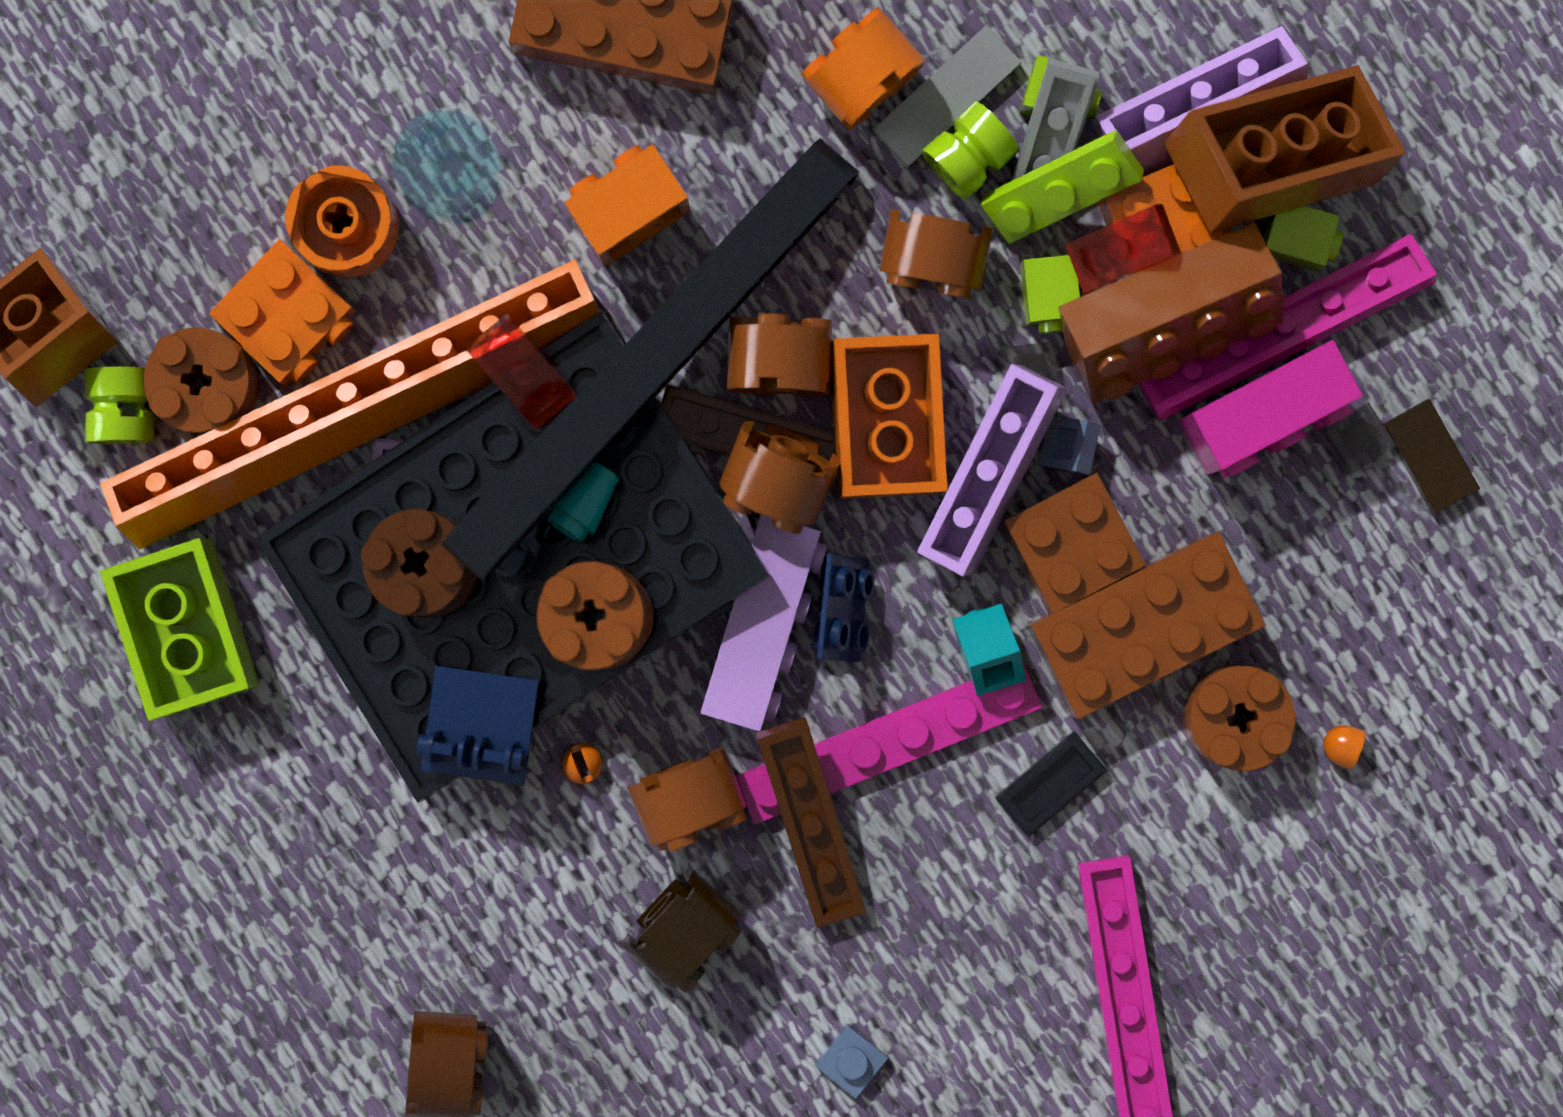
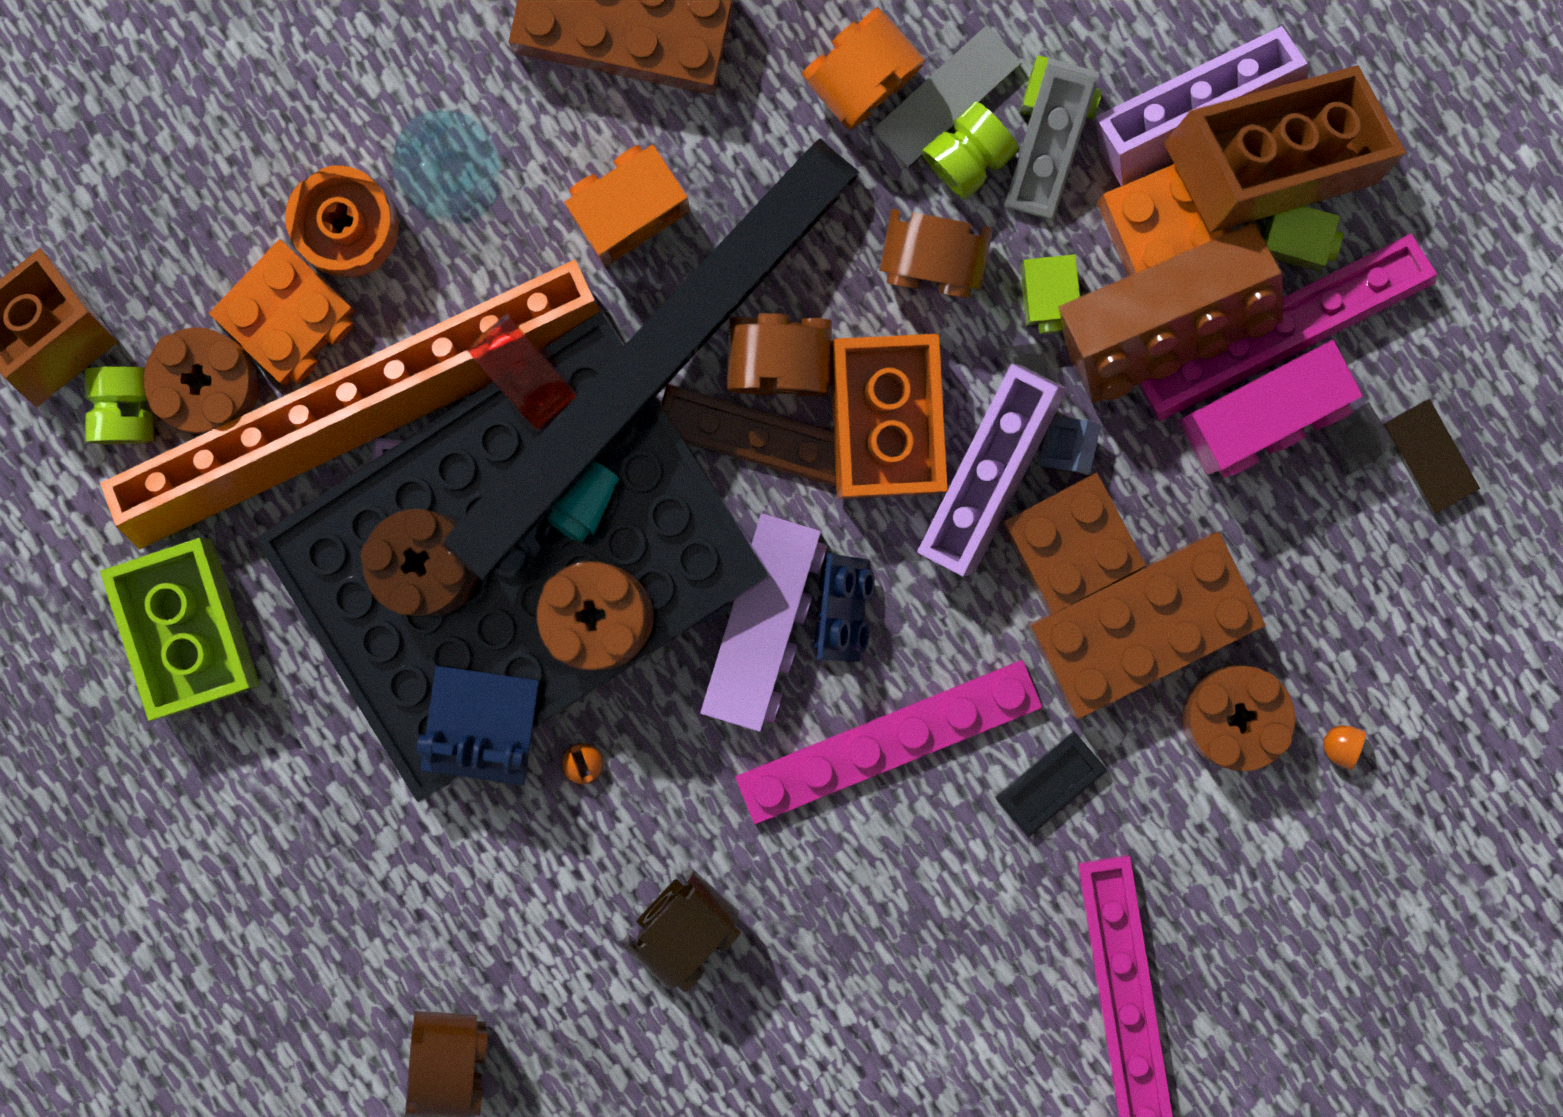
dark orange brick [627,747,747,851] -> none
dark orange brick [719,421,840,534] -> none
reddish brown plate [756,717,866,928] -> none
sand blue plate [815,1024,888,1098] -> none
teal brick [952,603,1026,697] -> none
lime plate [981,129,1144,244] -> none
clear red plate [1065,204,1181,294] -> none

